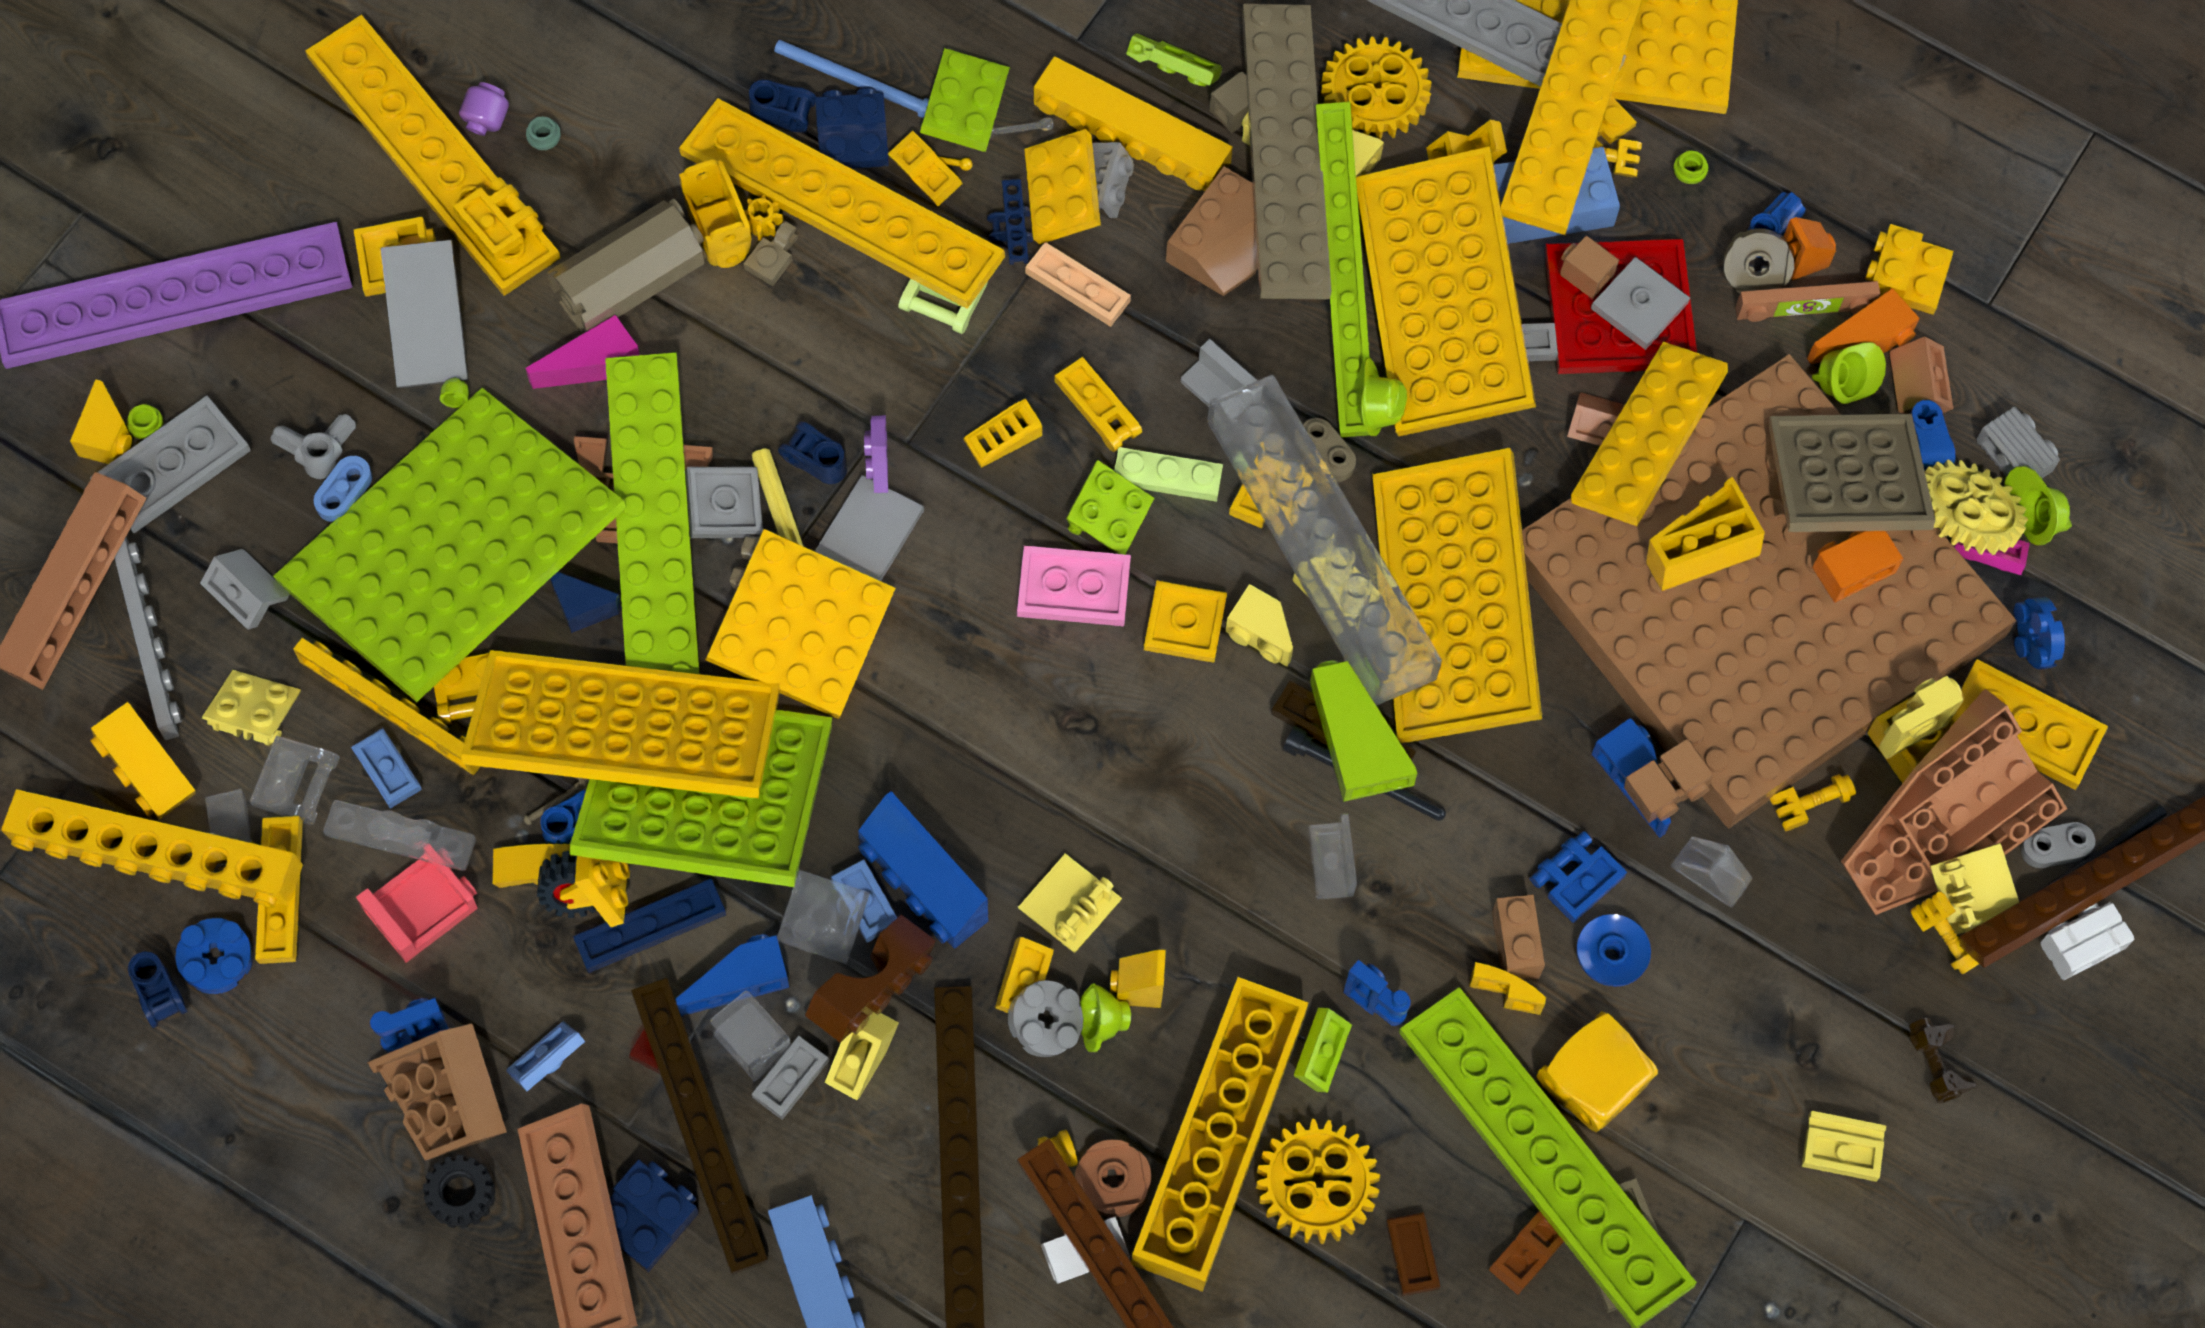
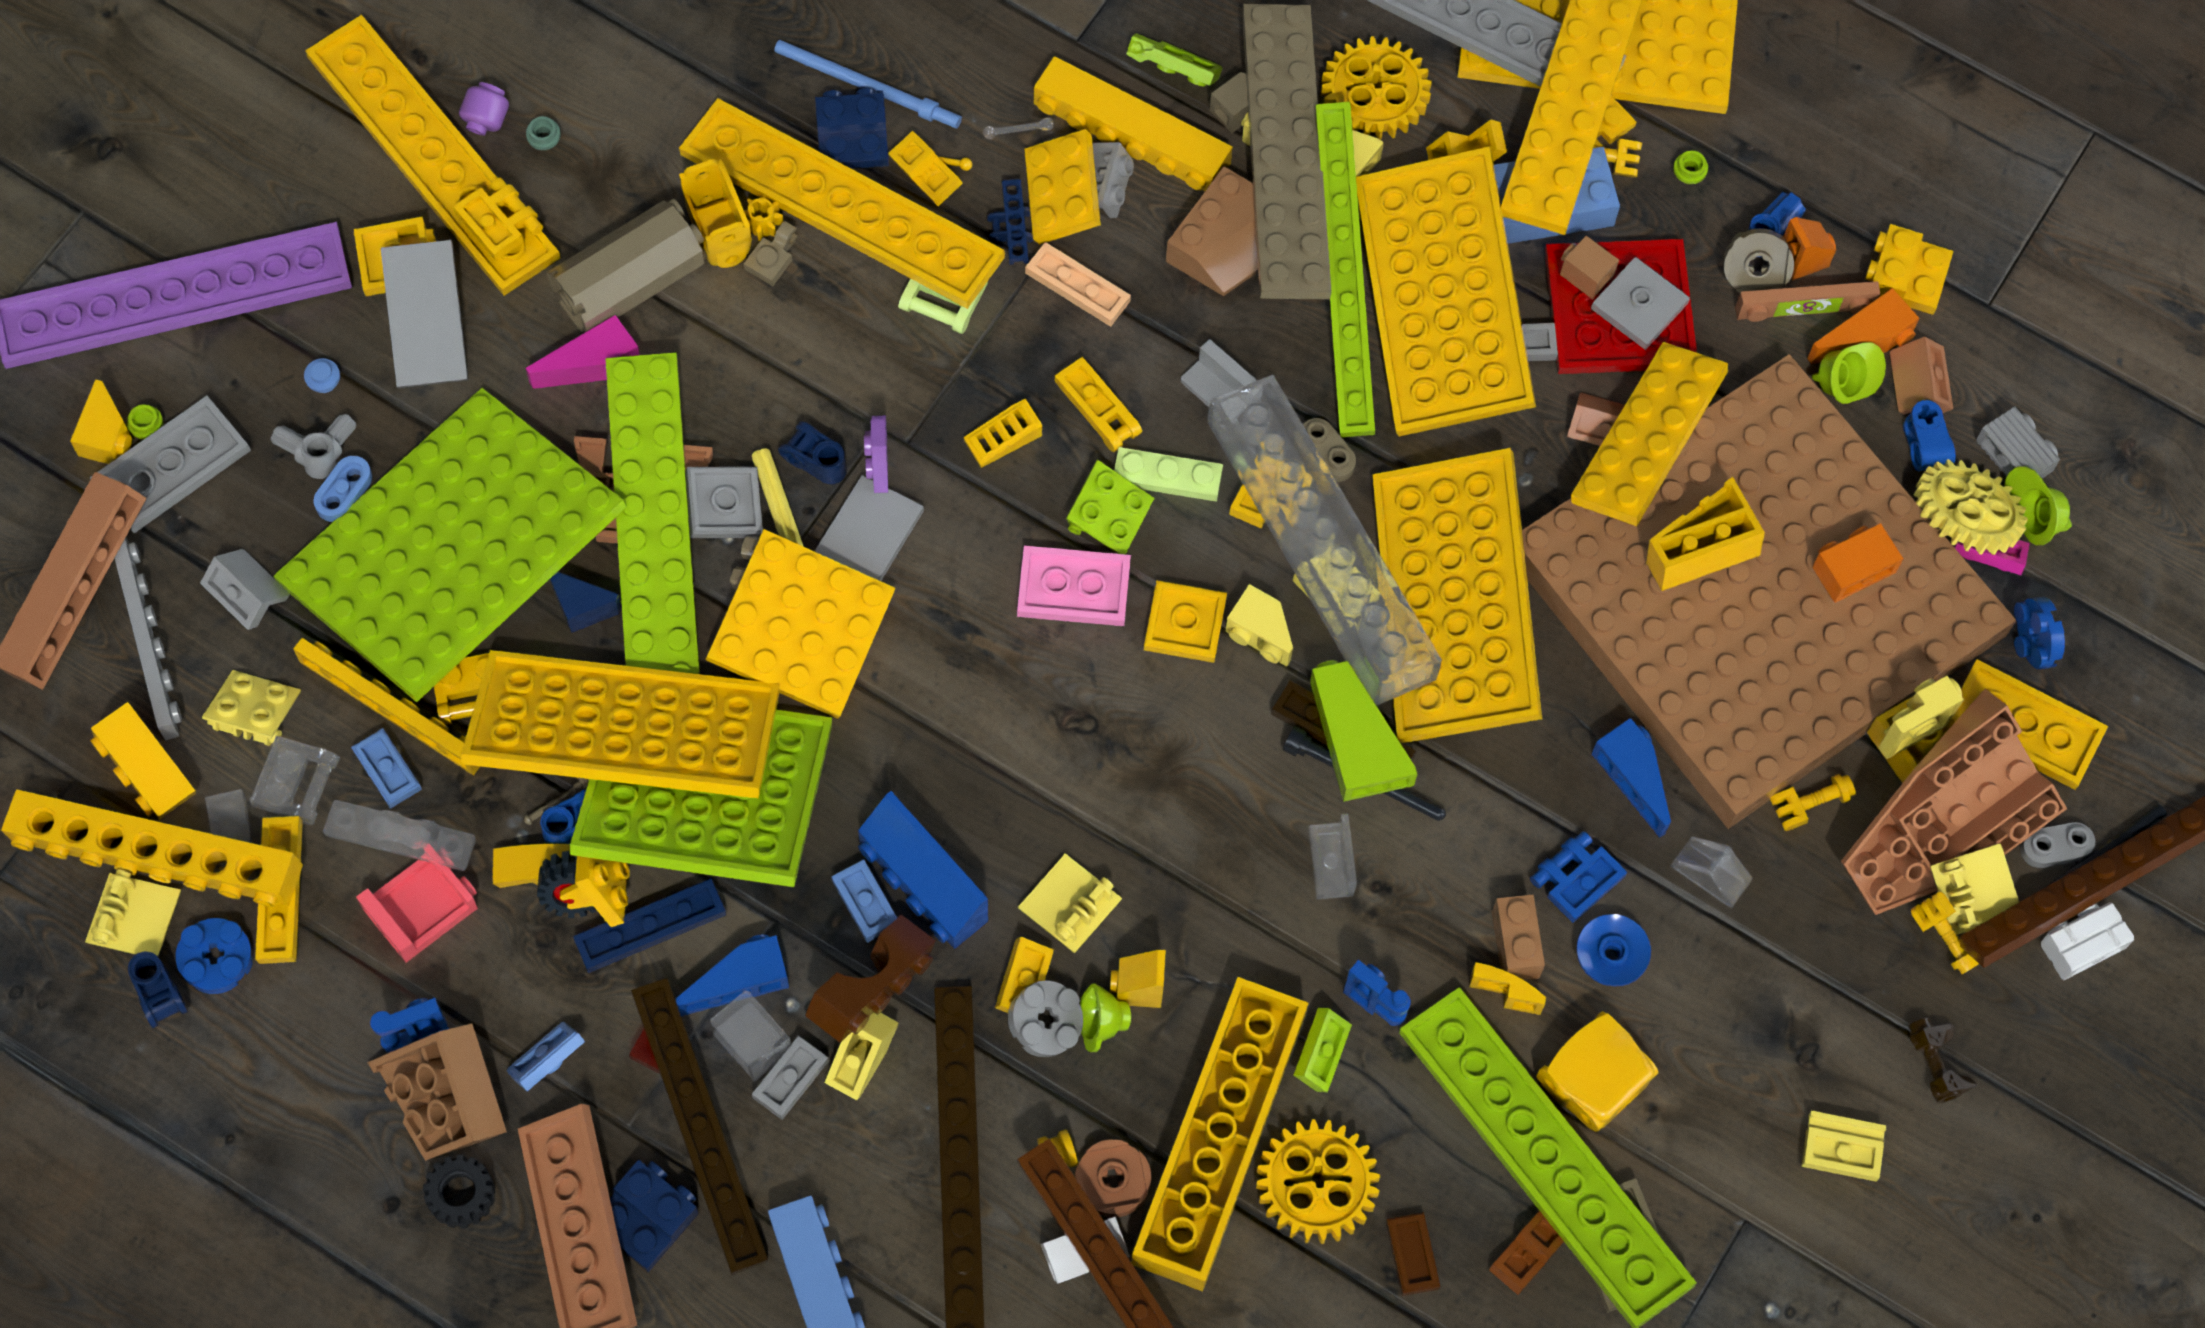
lime hinge [440,377,469,408] -> none
dark blue piece [749,79,816,133] -> none
clear plate [777,870,870,964] -> none
lime plate [920,48,1010,152] -> none
lime piece [1361,358,1407,436] -> none
medium nougat piece [1624,739,1713,823] -> none
dark tan plate [1768,414,1935,532] -> none
none -> light yellow hinge [85,869,181,956]
none -> medium blue plate [304,358,340,393]

